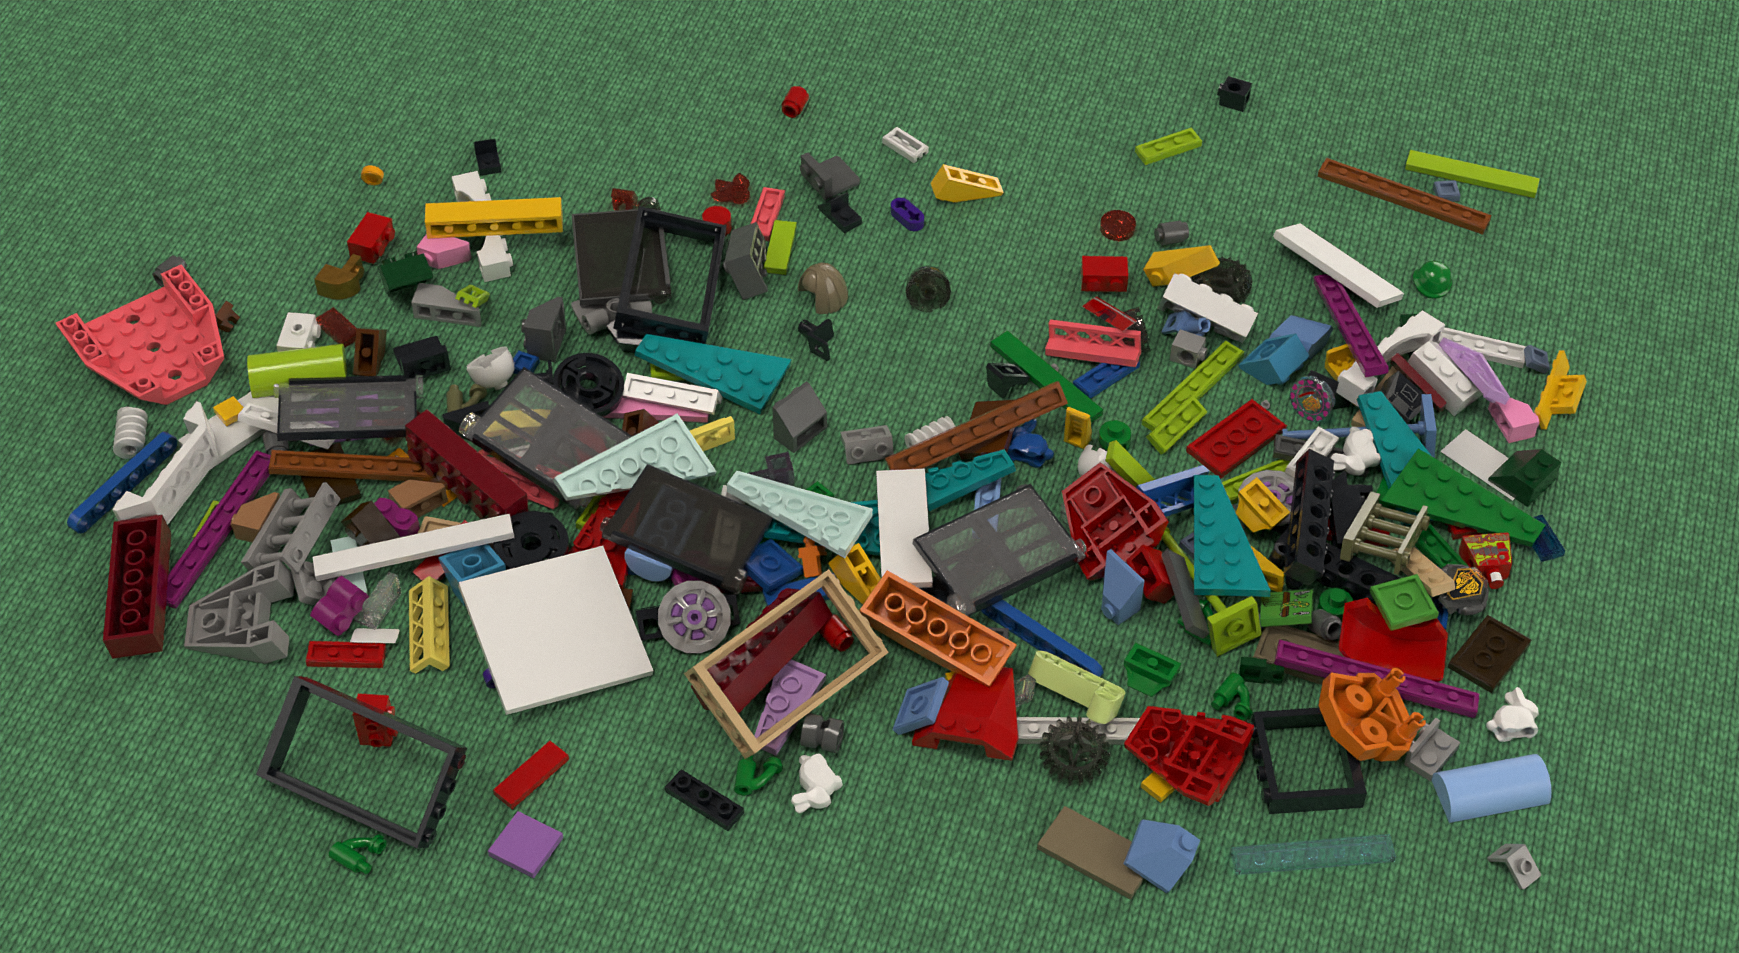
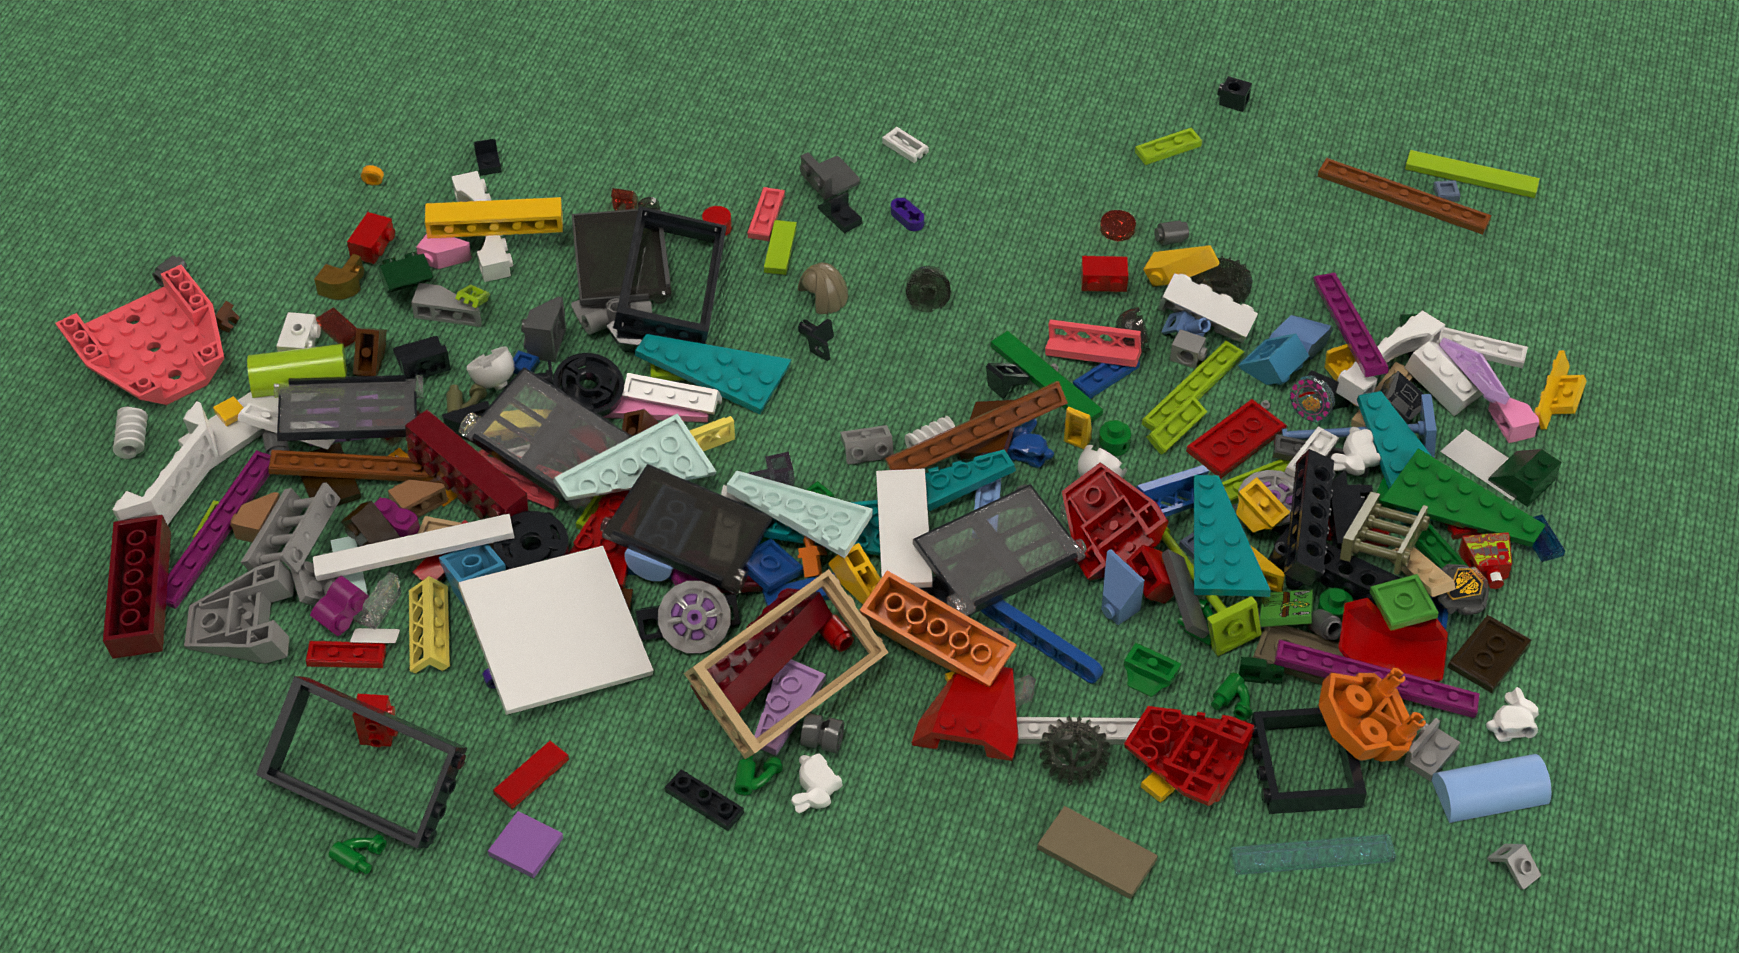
blue beam [67,432,178,534] -> none
clear red plate [711,173,750,204] -> none
dark grey wedge [723,222,768,300] -> none
dark grey slope [772,381,827,453] -> none
red brick [781,86,809,118] -> none
medium blue tile [893,677,949,735] -> none
yellow slope [930,164,1004,202] -> none
yellowish green beam [1028,651,1126,724] -> none
red sticker [1082,296,1137,331] -> none
lime tile [1105,440,1155,488] -> none
medium blue slope [1123,820,1200,893] -> none
white tile [1273,224,1404,308] -> none
dark red tile [1390,353,1447,413] -> none
green helmet [1413,261,1452,299] -> none
sand blue tile [1524,345,1550,374] -> none

